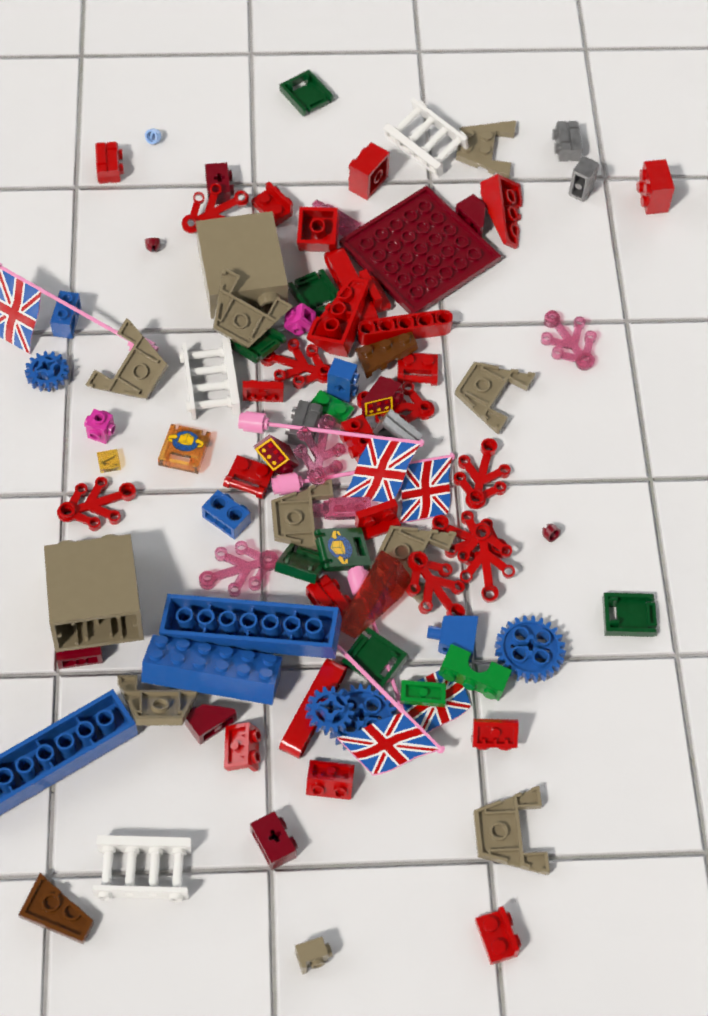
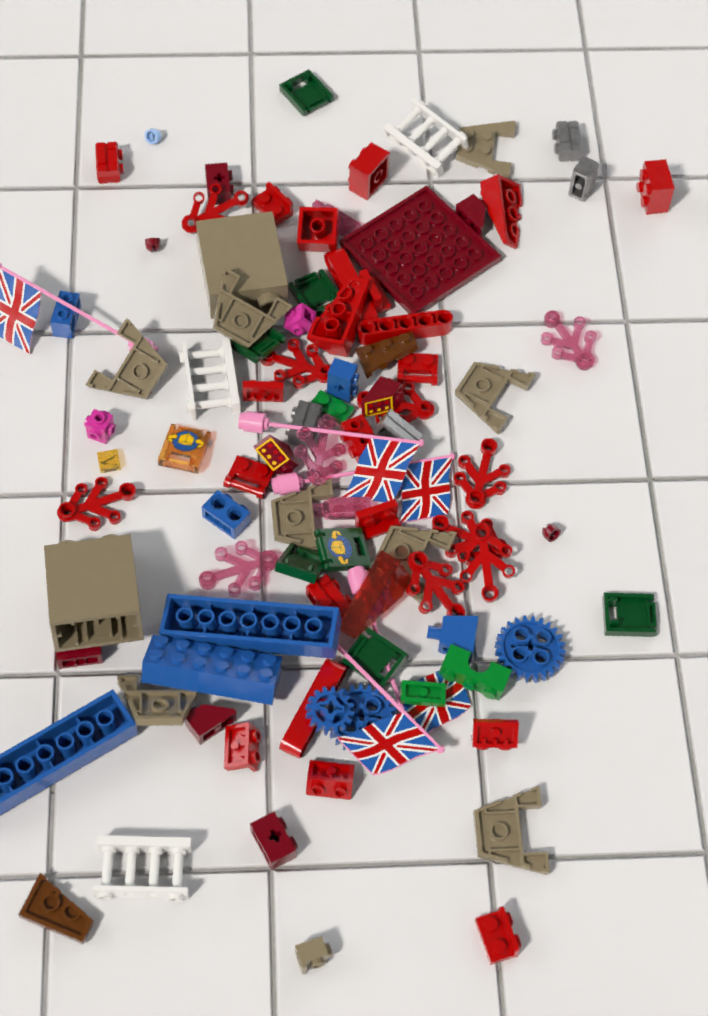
blue gear [25,351,70,392] -> none

